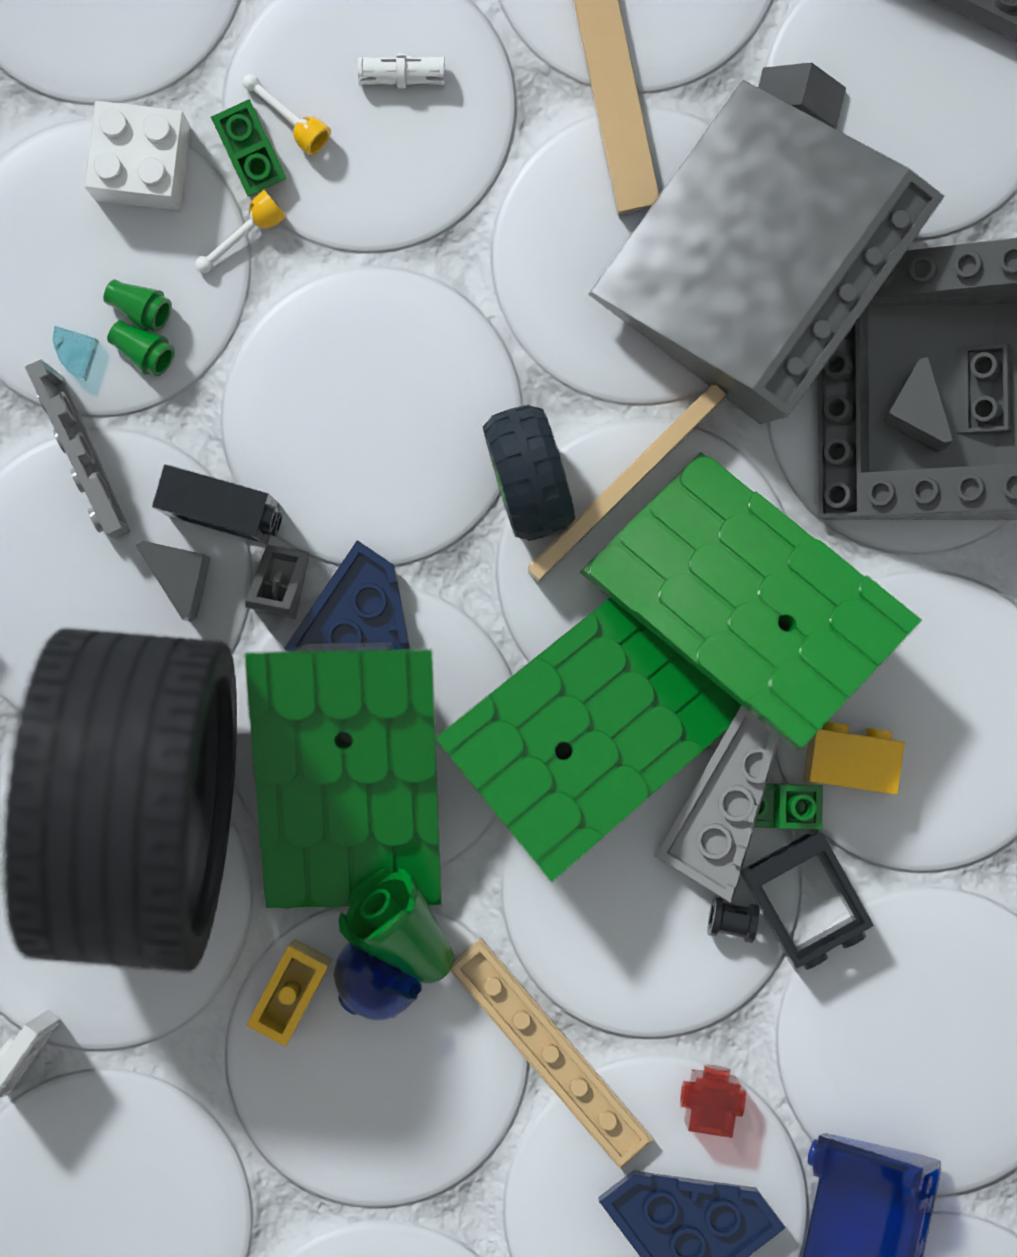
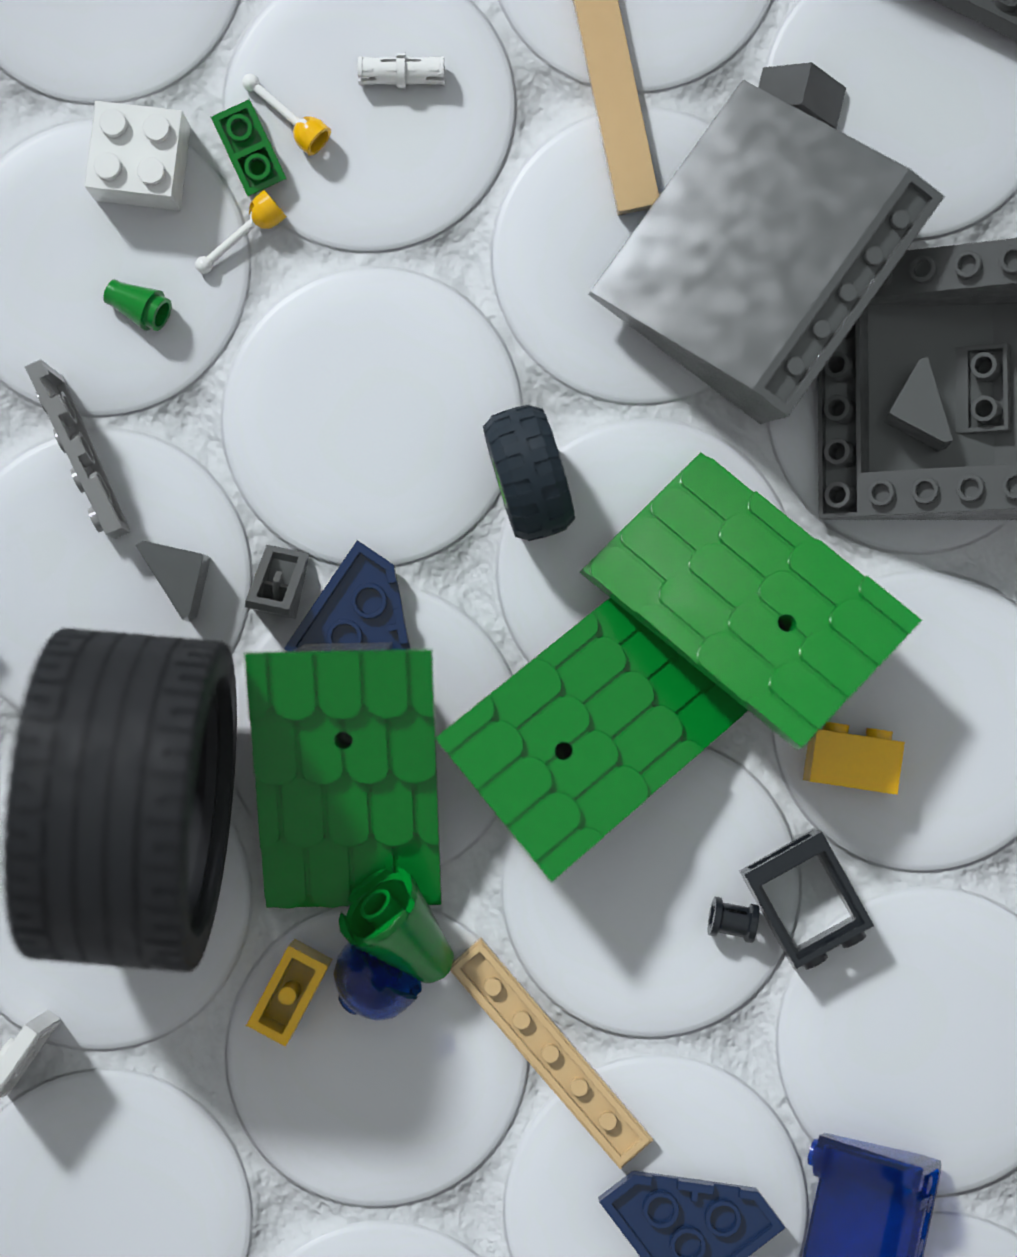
clear light blue tile [53,326,99,382] -> none
green cone [107,320,175,377] -> none
black window [152,464,283,545] -> none
tan tile [528,384,726,583] -> none
light grey wing [655,705,780,903] -> none
clear red brick [680,1064,746,1138] -> none
green slope [754,783,823,829] -> none

